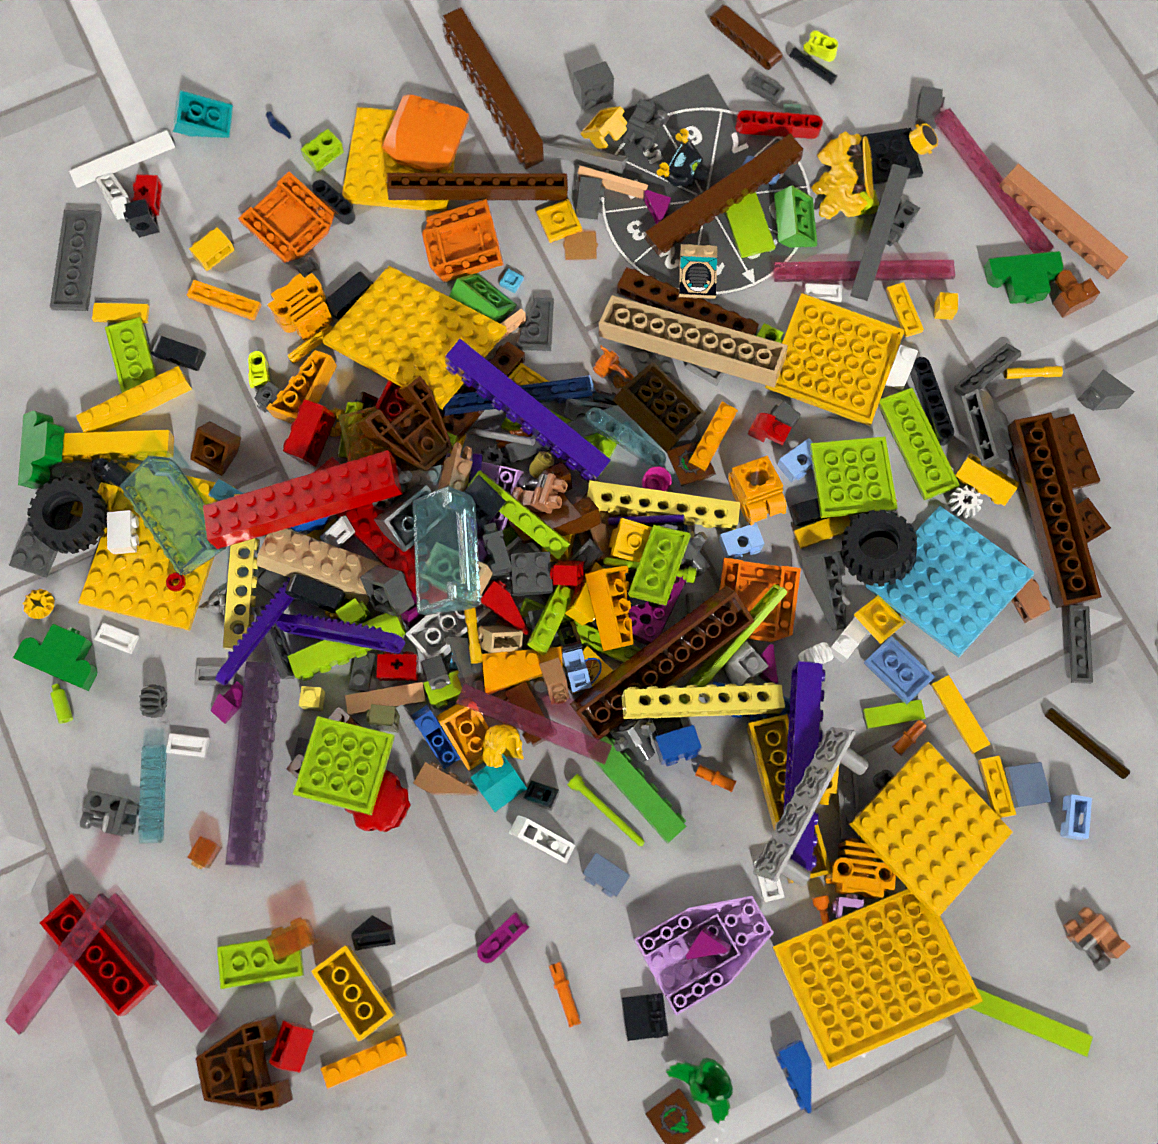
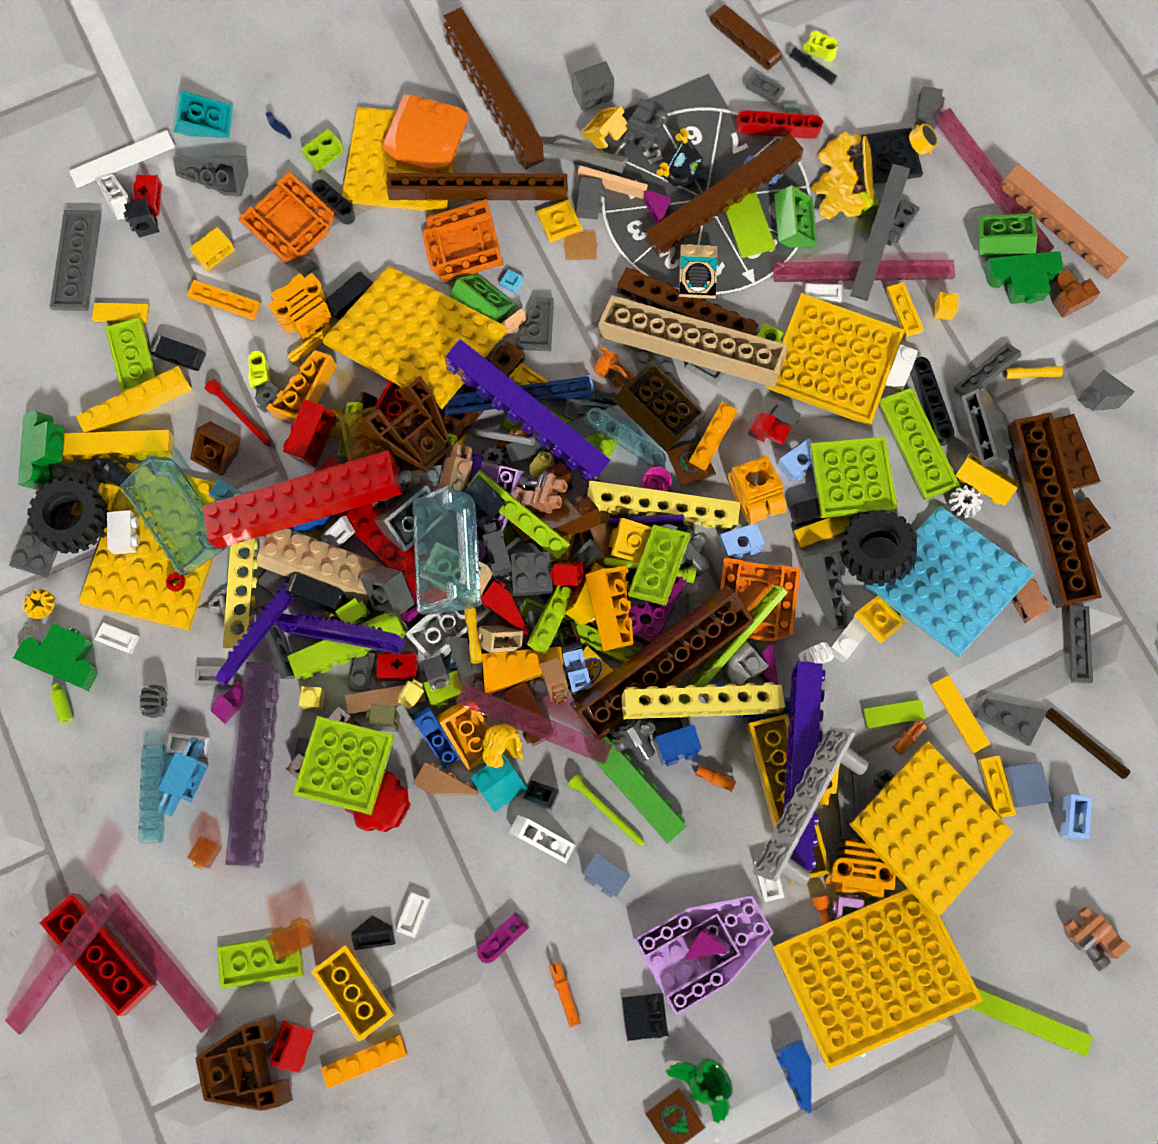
dark grey hips [80,790,141,836] -> none
medium blue plate [864,636,935,704] -> none
none -> dark azure brick [158,737,208,816]
none -> dark grey wedge [173,155,248,196]
none -> red piece [205,379,271,446]
none -> white tile [395,891,430,938]
none -> light yellow brick [397,679,424,710]
none -> dark grey wing [975,698,1047,746]
none -> bright green slope [978,213,1037,256]

